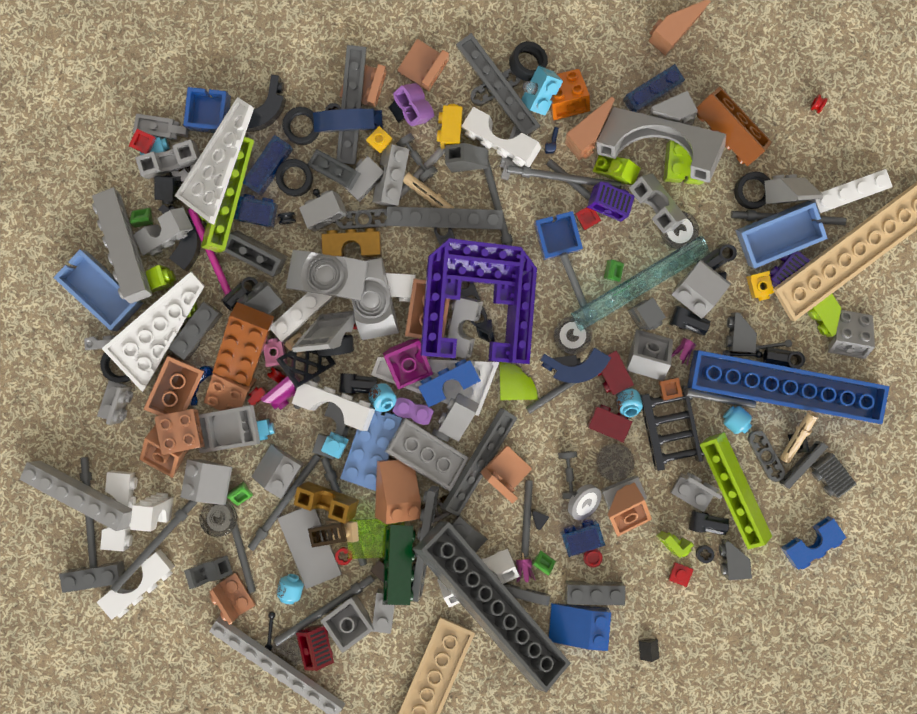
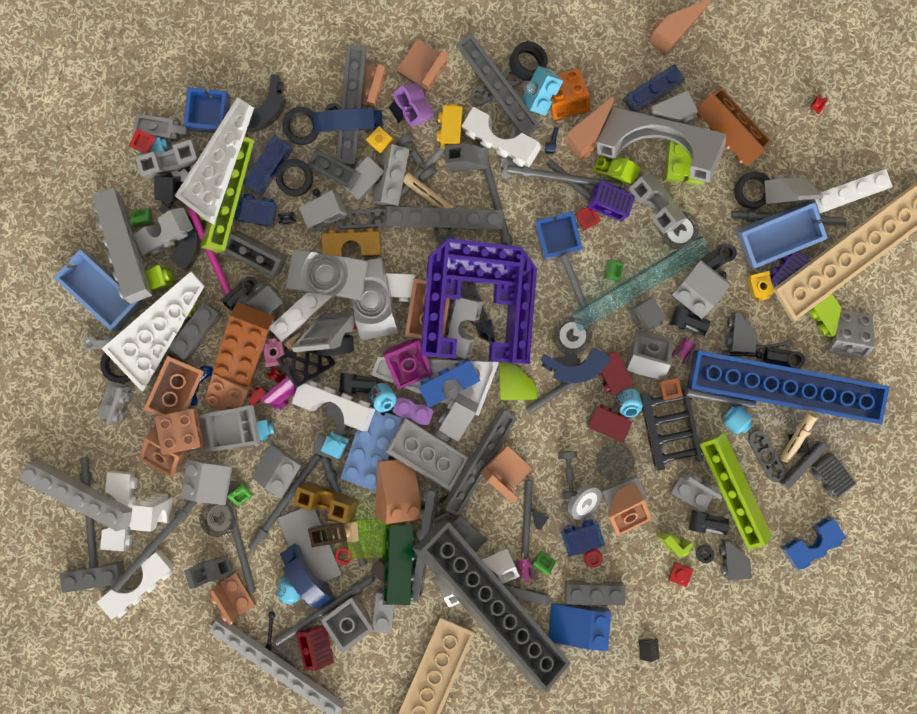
none -> dark blue arch [280,543,335,610]

